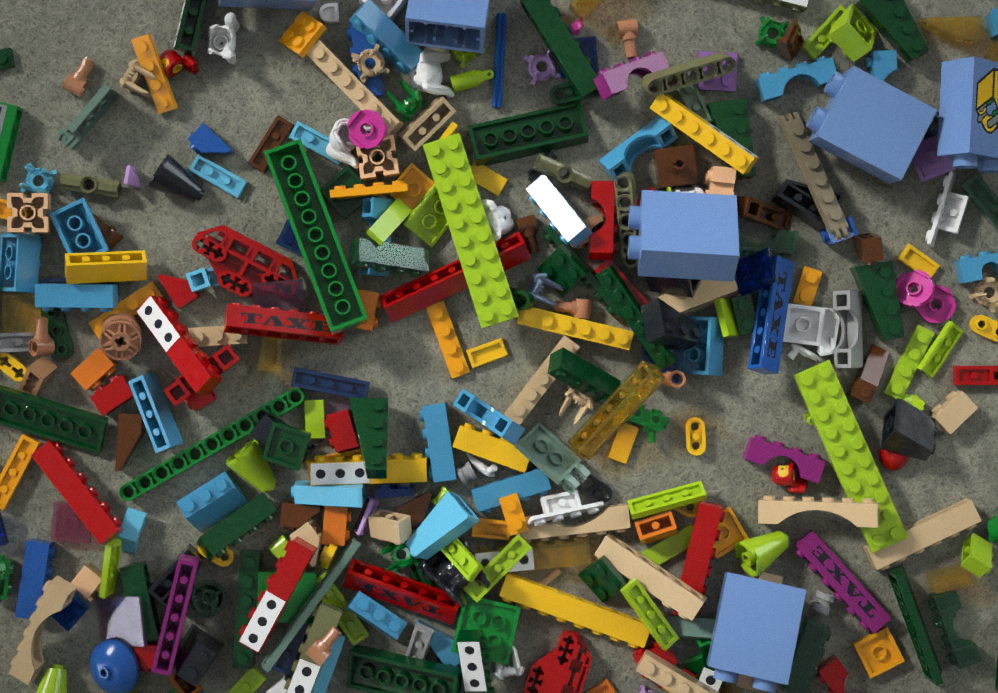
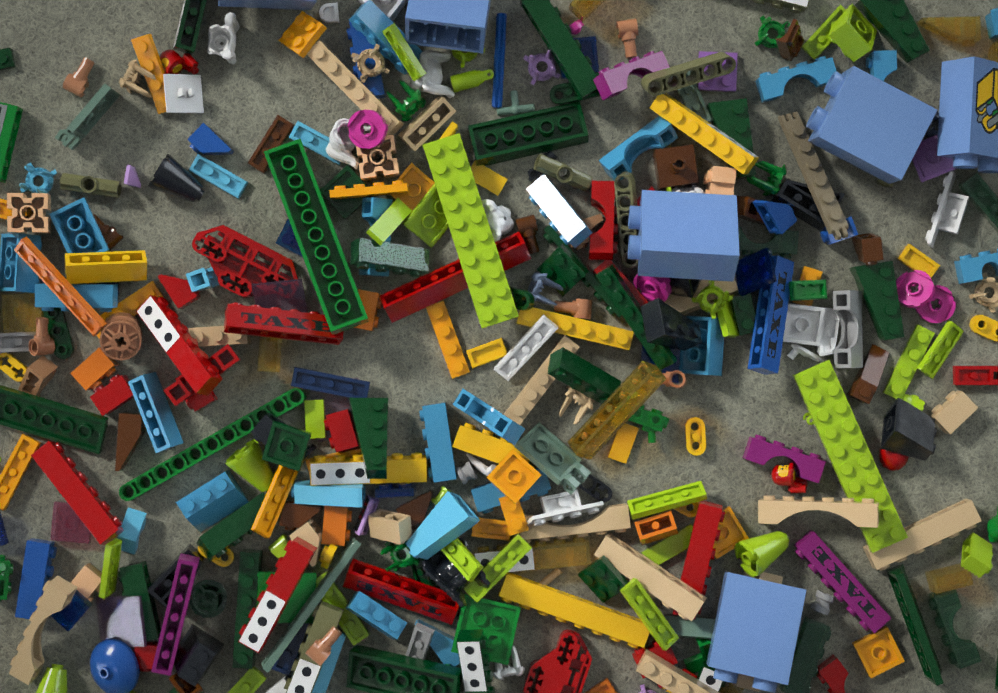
none -> orange tile [14,236,107,336]
none -> white piece [163,74,204,113]
none -> light orange plate [251,465,298,538]
none -> lime tile [382,23,427,81]
none -> light orange plate [487,449,541,504]
none -> white tile [494,314,558,381]
none -> sand green piece [497,90,535,116]
none -> dark pink plate [633,274,671,301]
none -> lime piece [691,280,733,319]
none -> green piece [747,161,787,196]
none -> blue slope [753,200,797,234]
none -> green plate [789,280,828,301]

